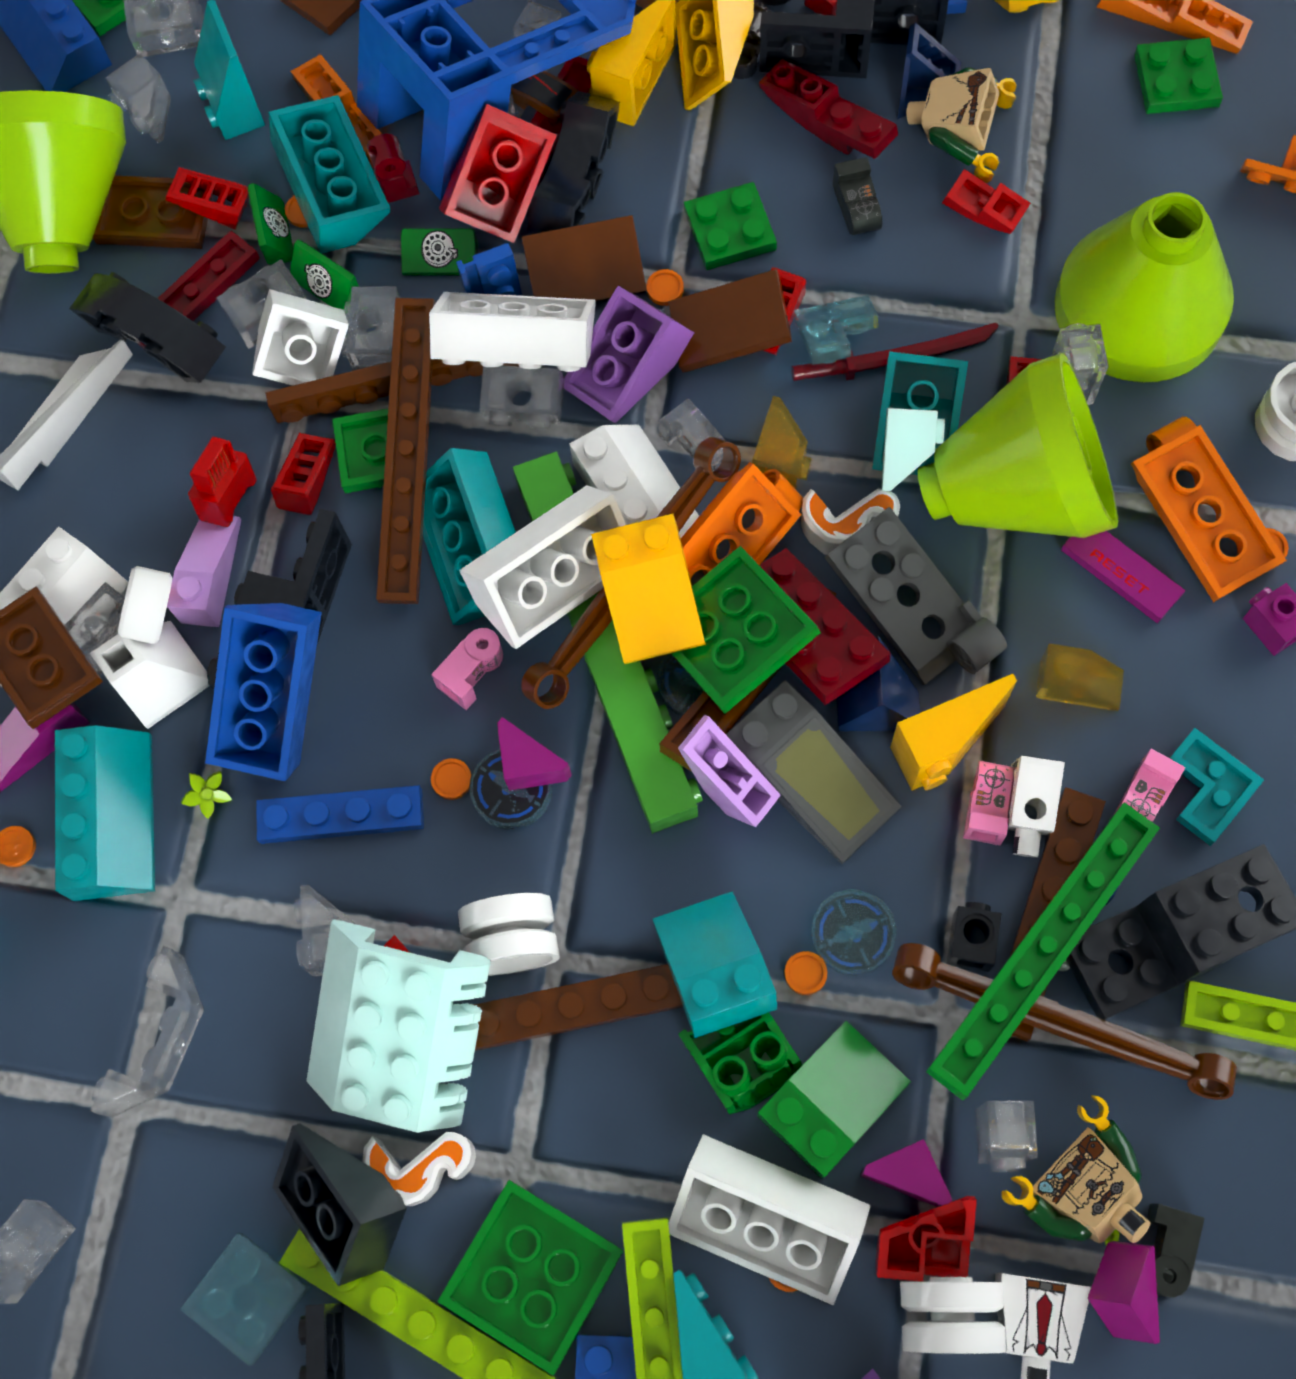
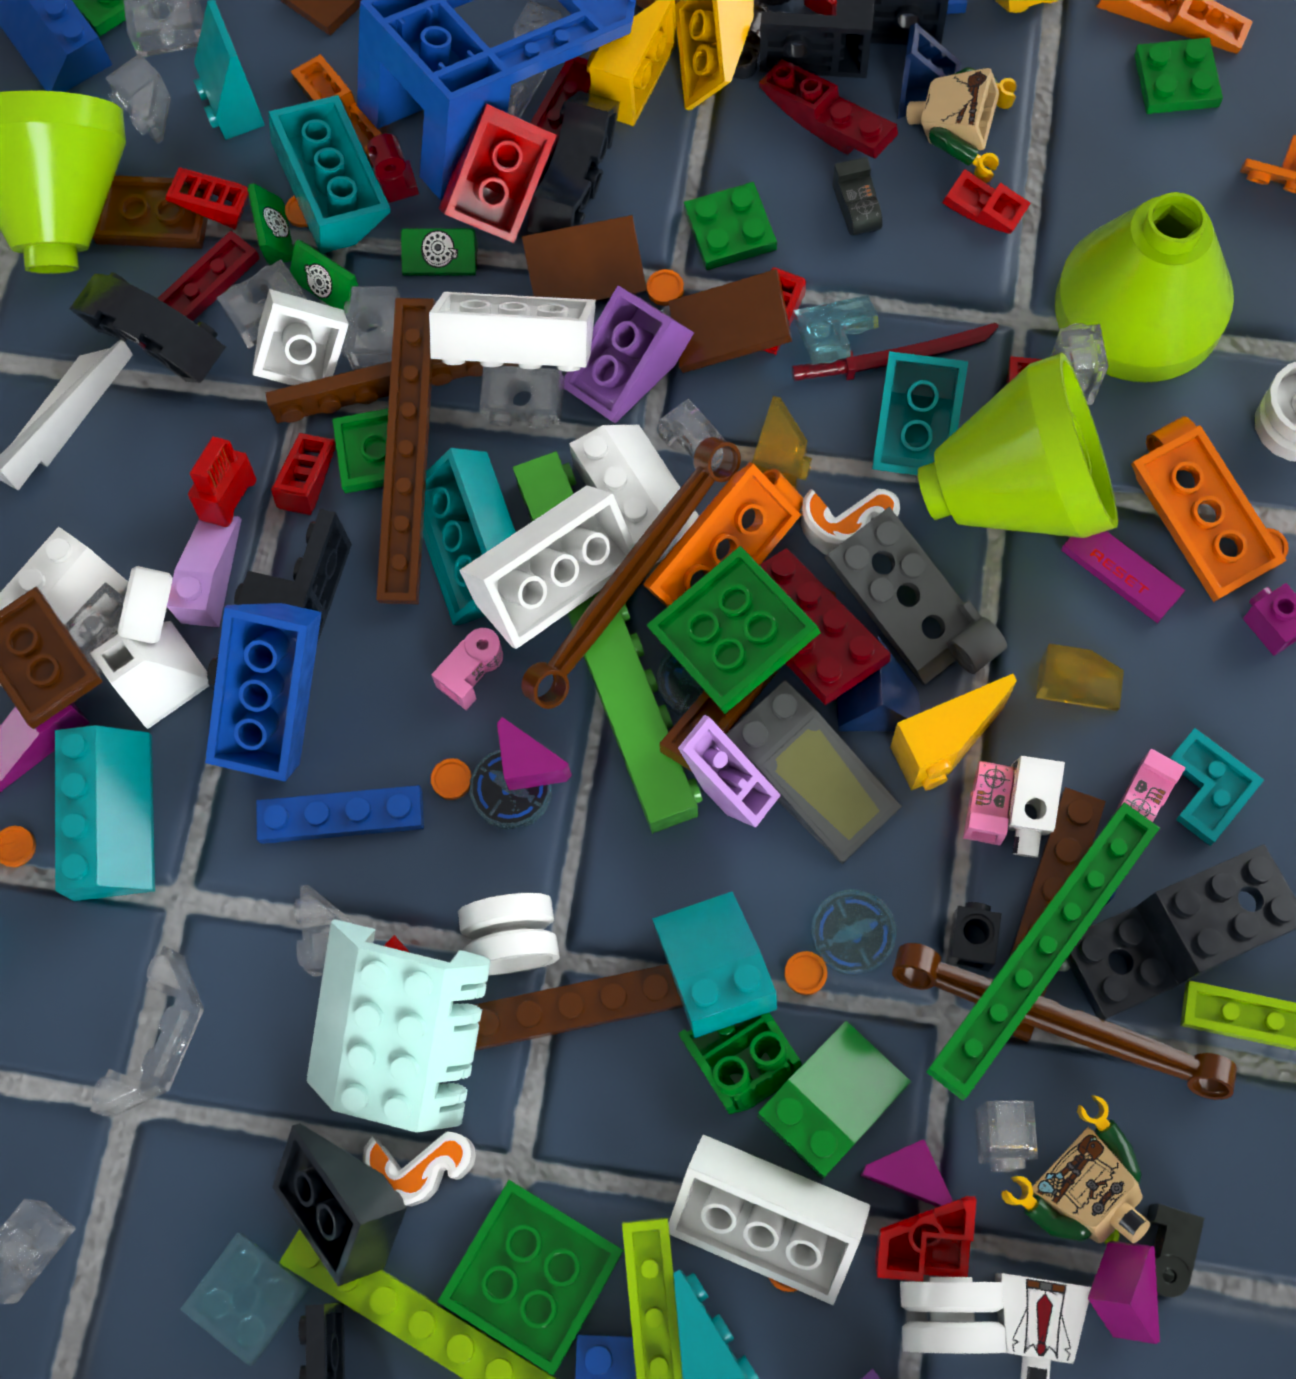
lime plant [181,771,232,819] -> none
blue plate [456,243,522,296] -> none
slope [510,71,578,124] -> none
yellow slope [591,514,706,664] -> none
light aqua slope [881,408,945,491] -> none

